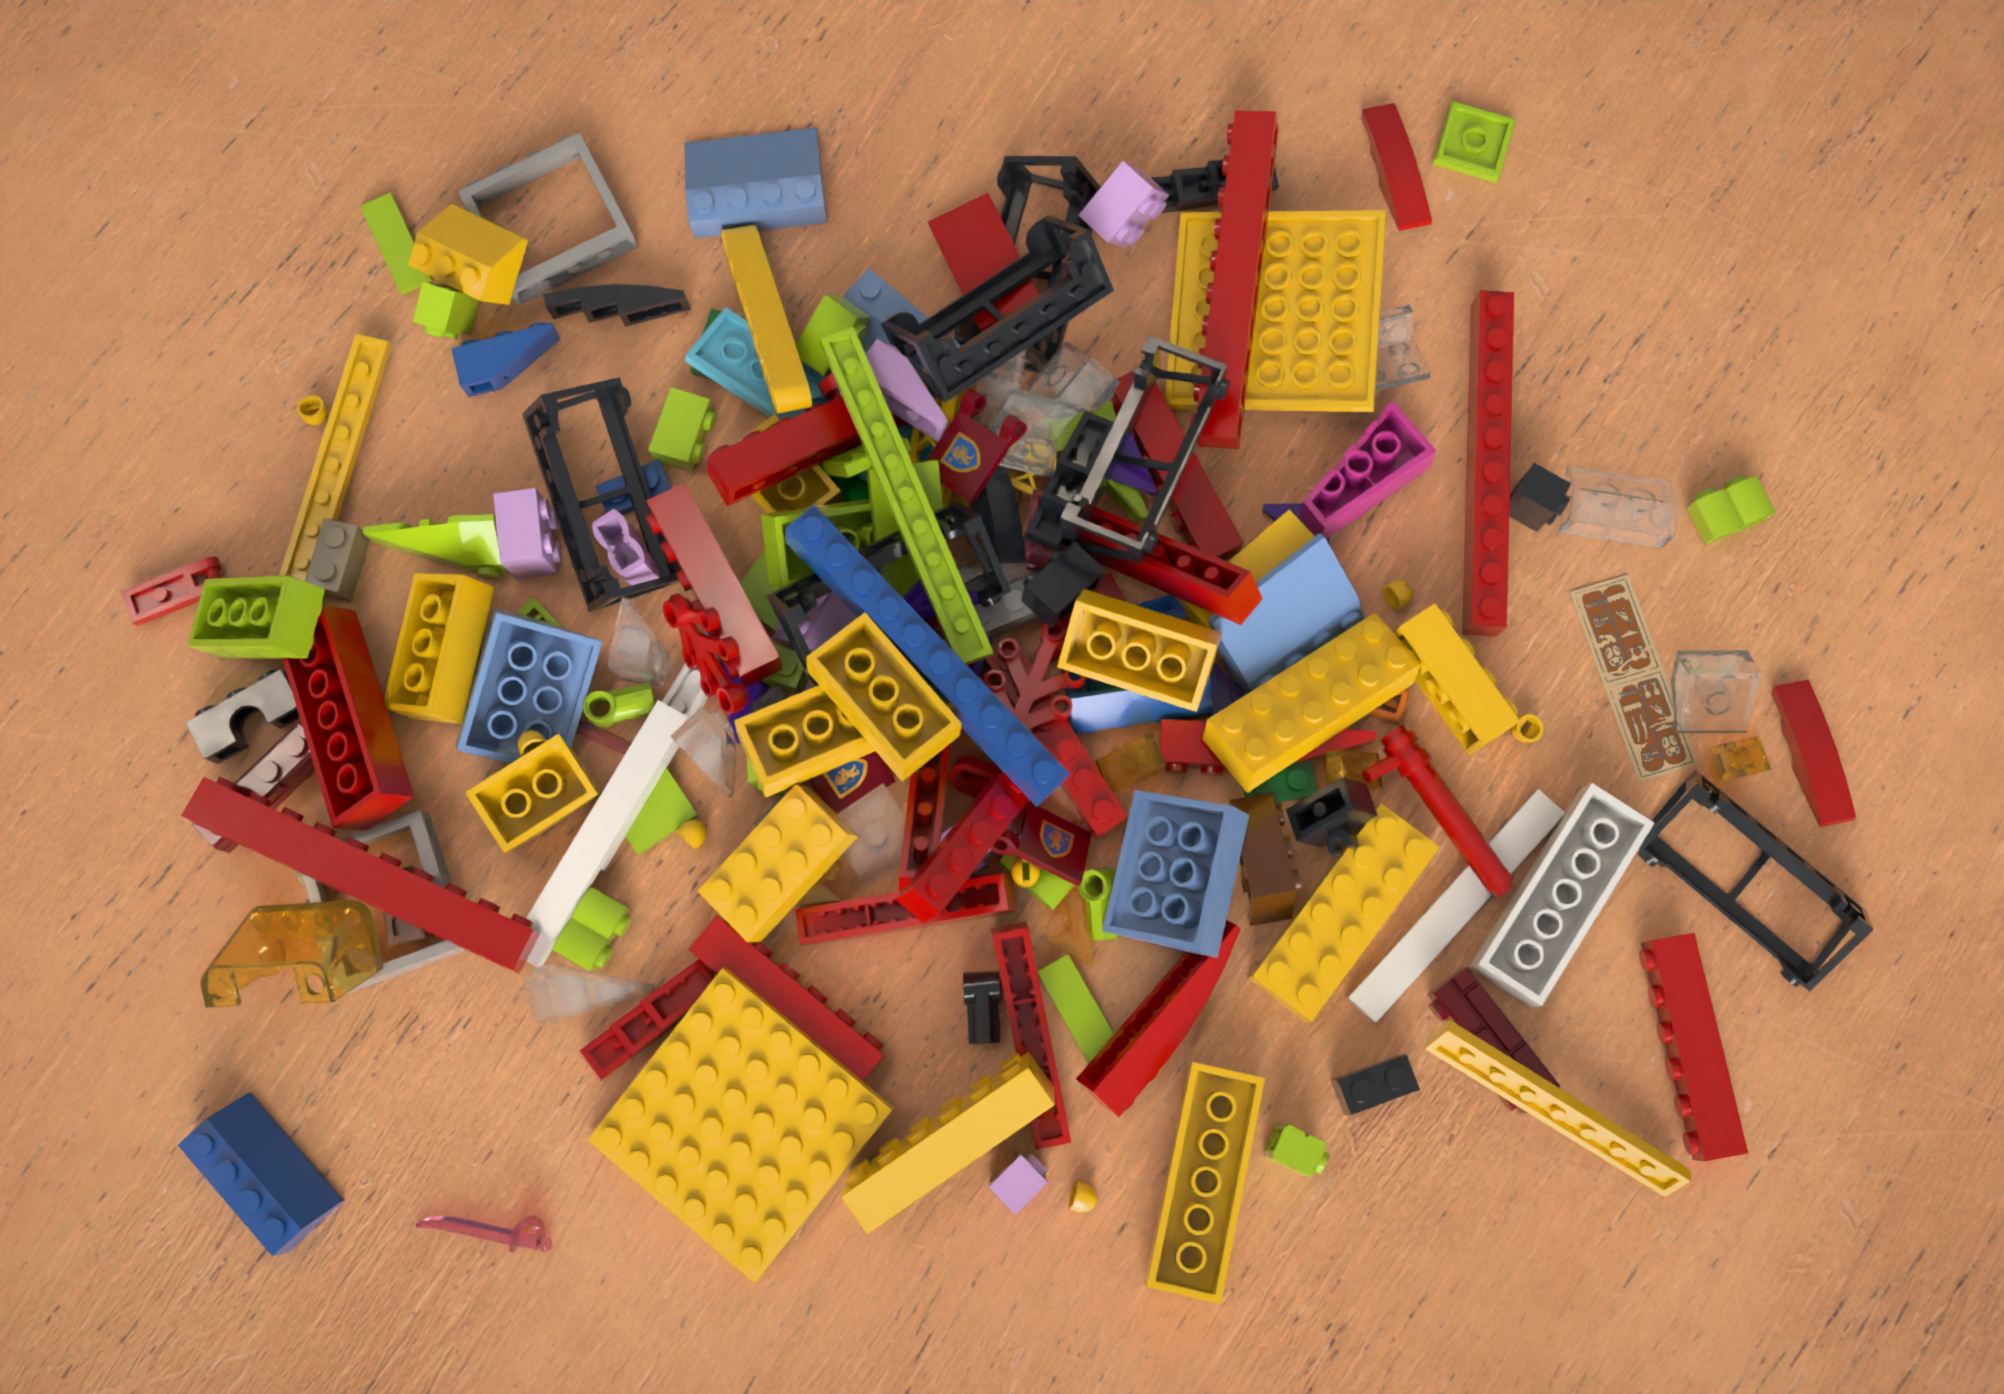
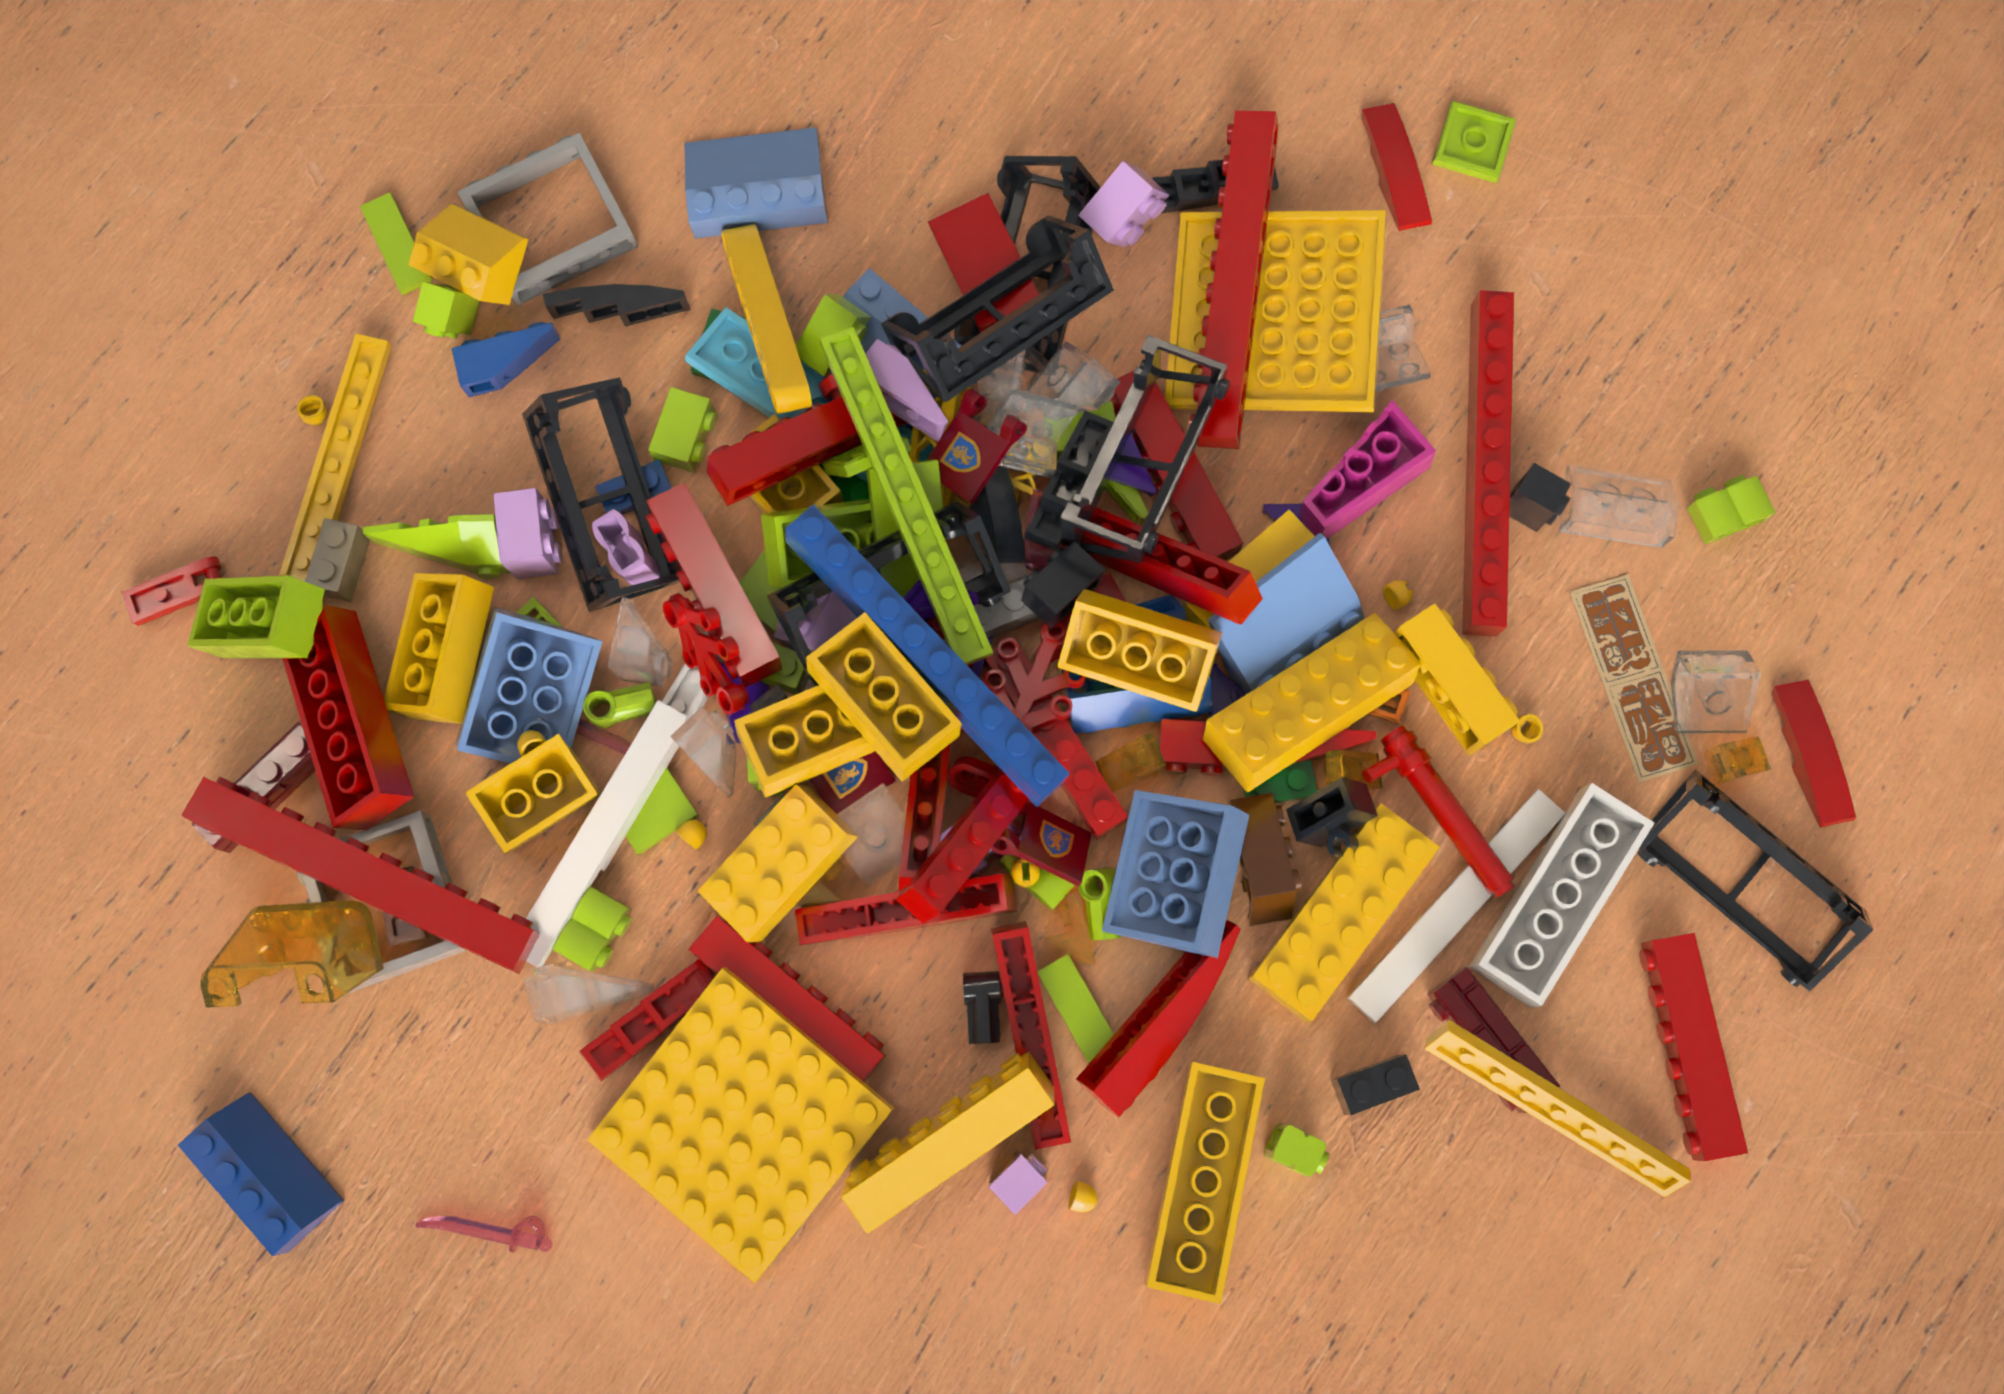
arch [185,669,300,764] -> none

